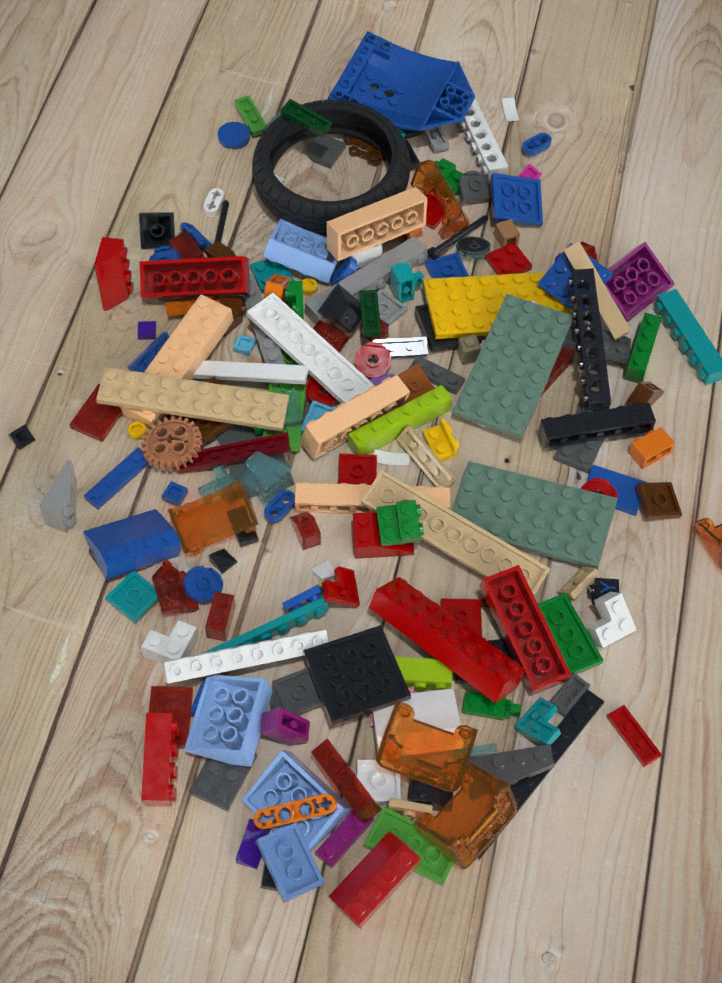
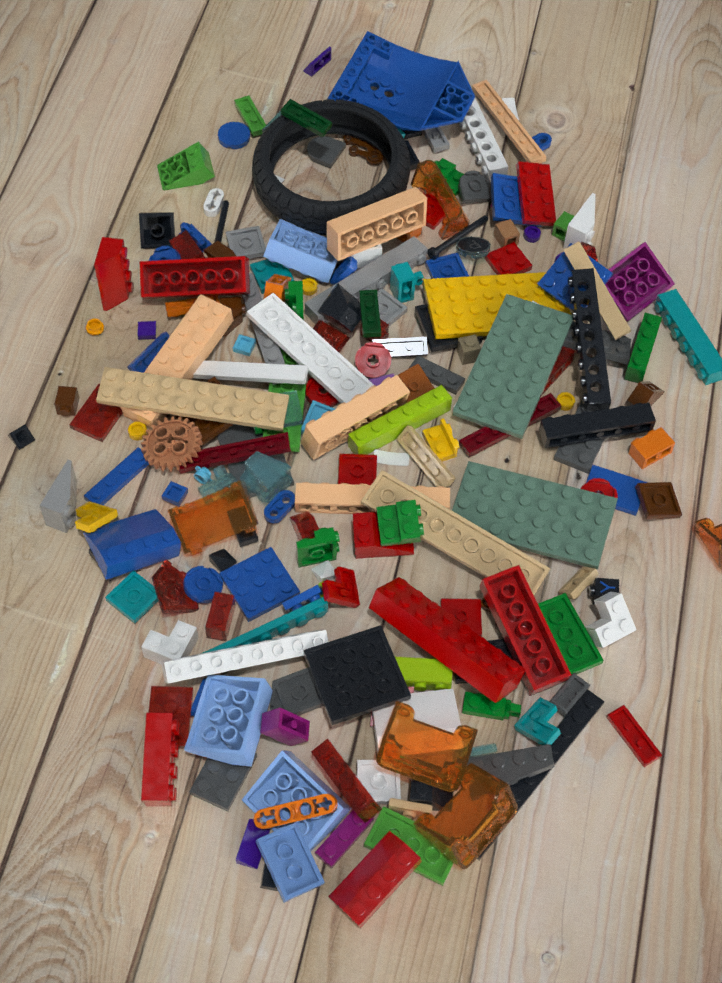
none -> reddish brown brick [54,386,80,416]
none -> yellow plate [75,501,118,533]
none -> light orange plate [86,318,104,336]
none -> bright green slope [157,141,215,191]
none -> medium azure plate [194,466,213,484]
none -> blue plate [219,547,300,622]
none -> light grey plate [226,226,266,259]
none -> green plate [296,527,340,568]
none -> dark purple slope [303,46,332,77]
none -> dark red plate [459,393,561,457]
none -> light nougat plate [472,80,546,163]
none -> red plate [516,161,556,227]
none -> dark purple tile [523,226,541,243]
none -> bright green brick [552,211,575,242]
none -> yellow tile [557,392,575,411]
none -> white slope [563,193,595,252]

